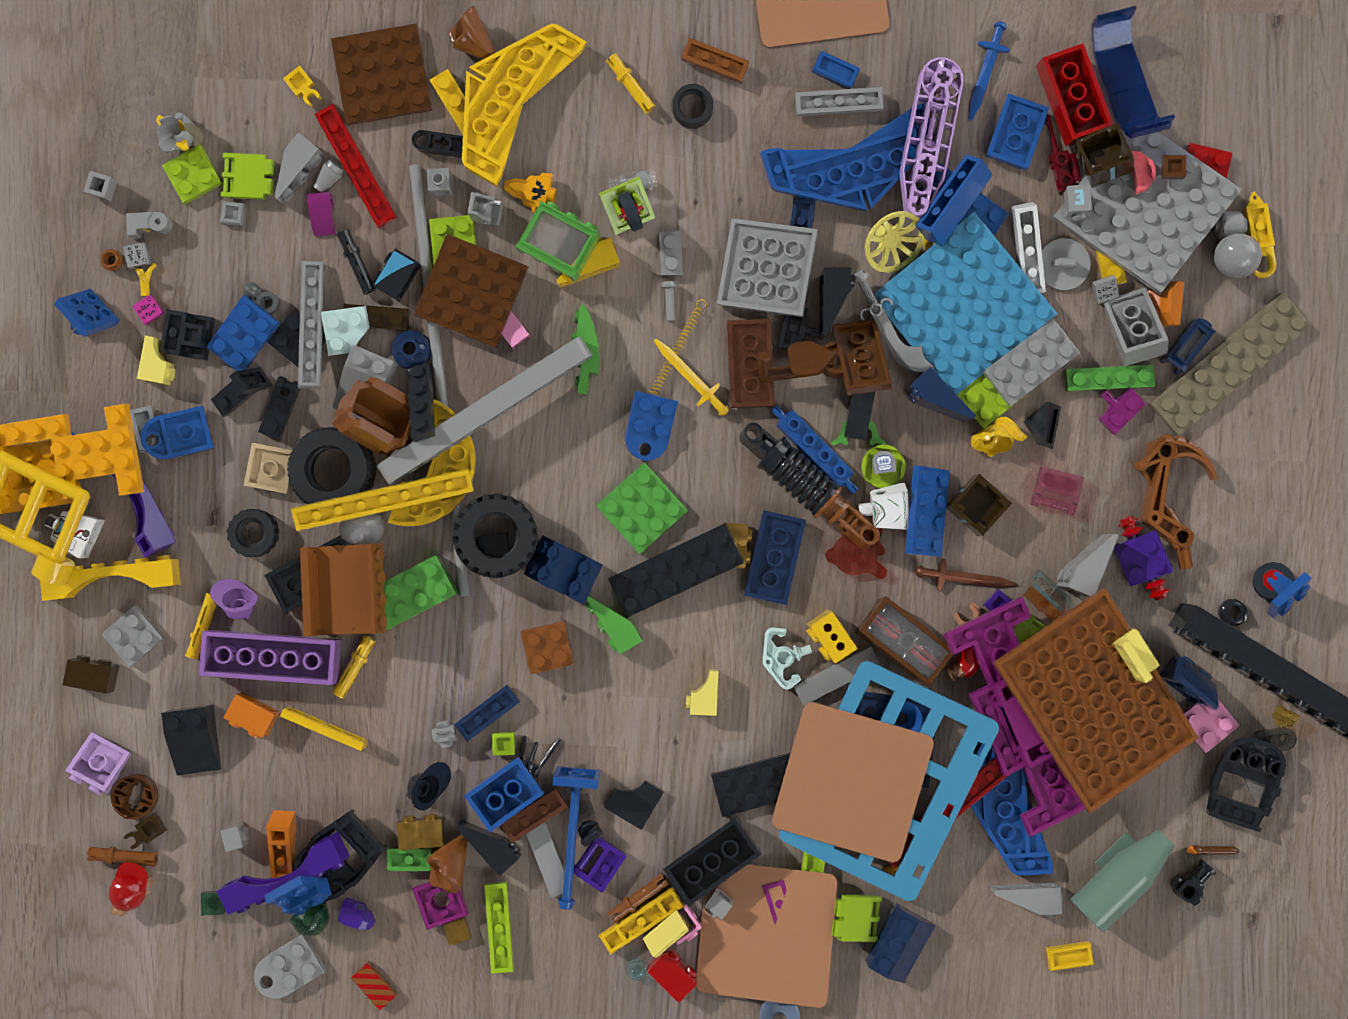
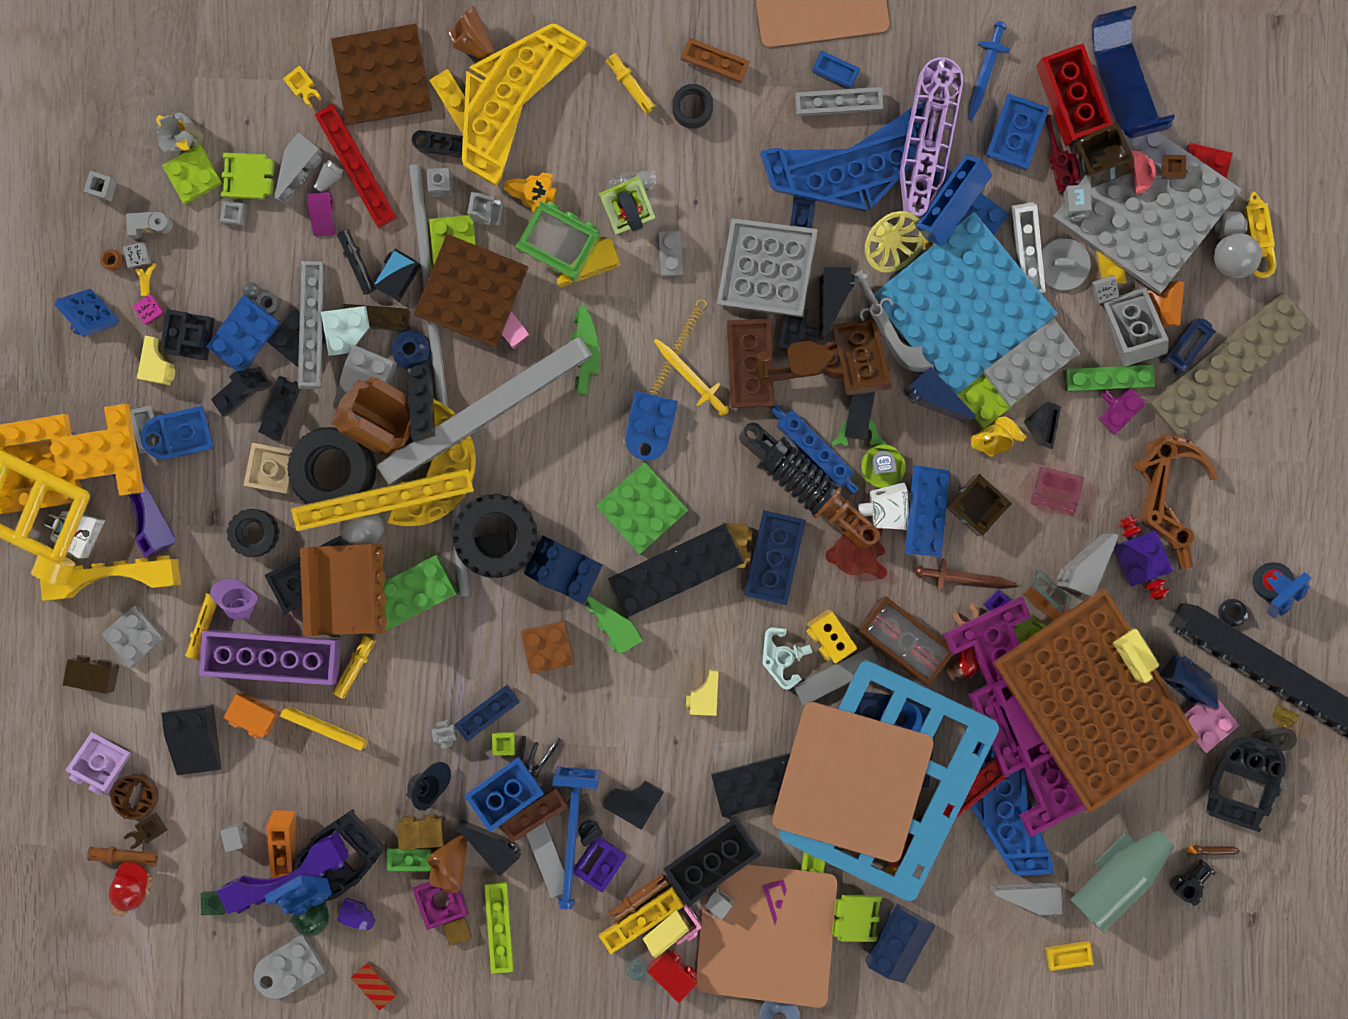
light grey piece [661,281,677,321] -> none

